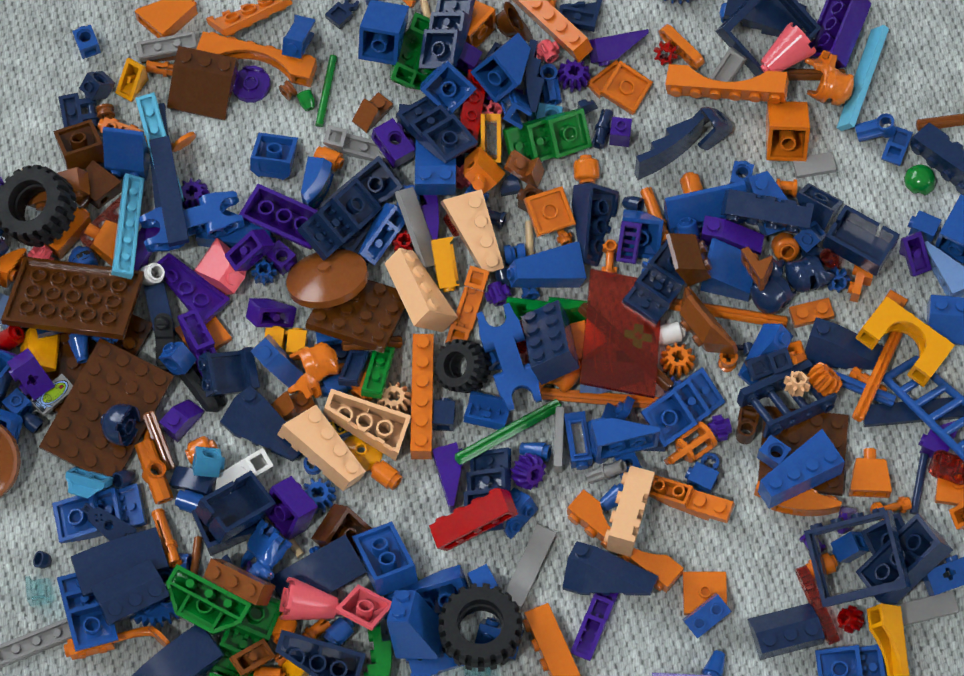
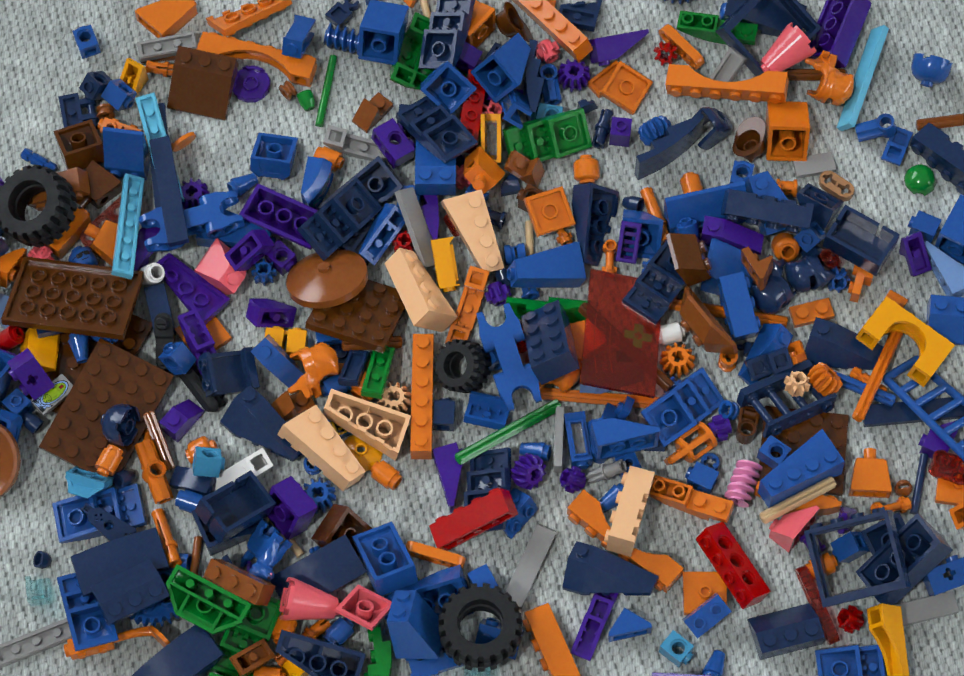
none -> blue axle [21,148,58,172]
none -> orange brick [95,444,123,477]
none -> blue brick [101,79,137,111]
none -> blue cone [227,173,258,197]
none -> blue piece [324,23,359,55]
none -> orange beam [405,541,466,570]
none -> dark purple gear [560,466,586,494]
none -> blue slope [608,607,652,642]
none -> blue gear [638,115,672,146]
none -> dark azure brick [659,630,694,668]
none -> green slope [677,10,758,45]
none -> red brick [695,522,771,609]
none -> blue wedge [716,271,761,342]
none -> blue bush [718,400,740,421]
none -> bright pink piece [724,460,763,508]
none -> reddish brown piece [732,117,766,162]
none -> tan axle [759,476,837,524]
none -> coral slope [769,506,820,552]
none -> medium nougat beam [819,171,854,201]
none -> dark orange hinge [895,479,912,497]
none -> blue cylinder [911,53,953,87]

